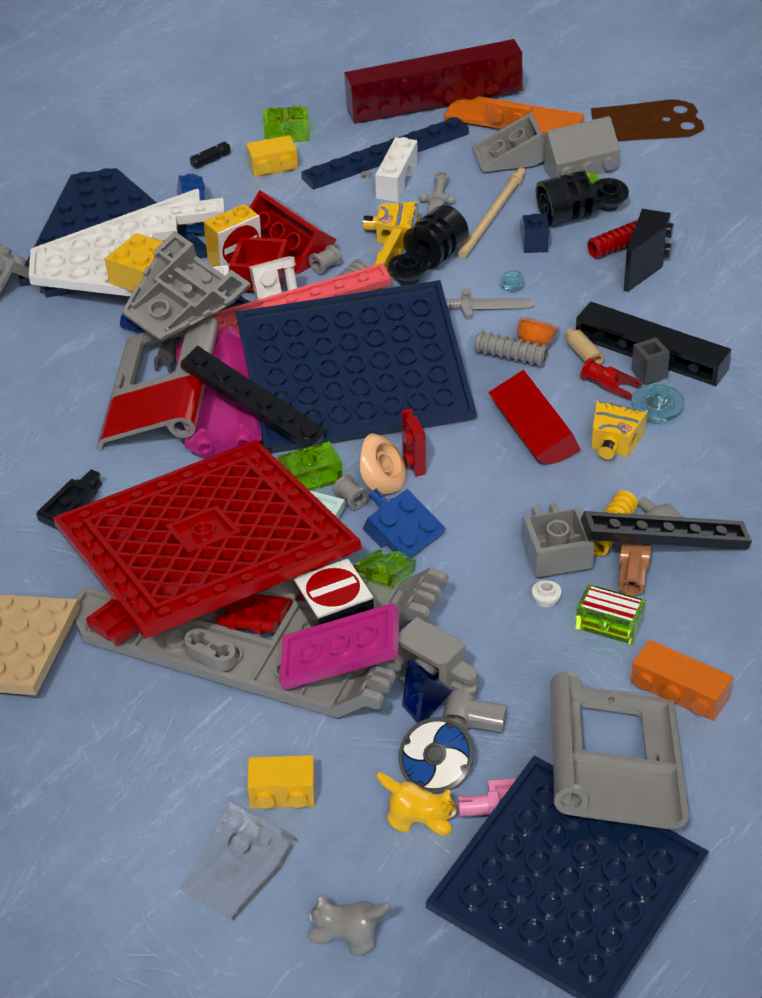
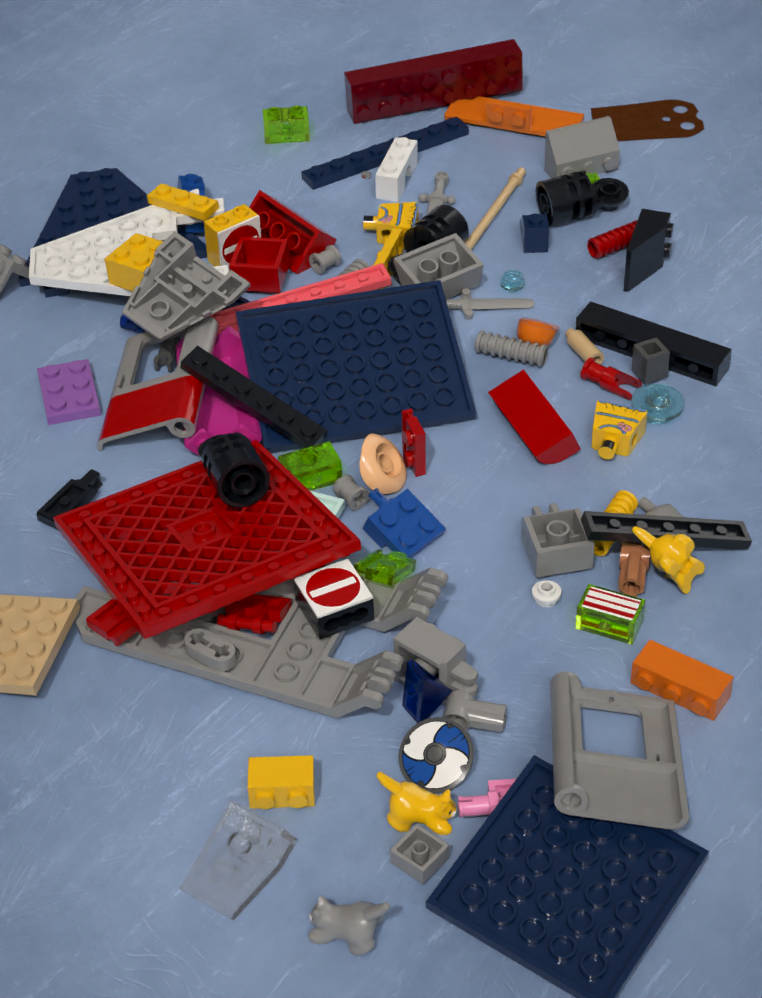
black axle [190,141,231,169] -> none
yellow brick [246,135,298,177] -> none
white plate [249,256,298,300] -> none
dark pink plate [279,603,399,690] -> none
light grey slope [472,112,546,172] -> none
none -> medium lavender plate [37,359,101,425]
none -> yellow plate [147,184,219,221]
none -> black cylinder [198,432,270,508]
none -> light grey piece [390,824,449,884]
none -> light grey slope [393,233,484,299]
none -> yellow animal [632,526,705,594]

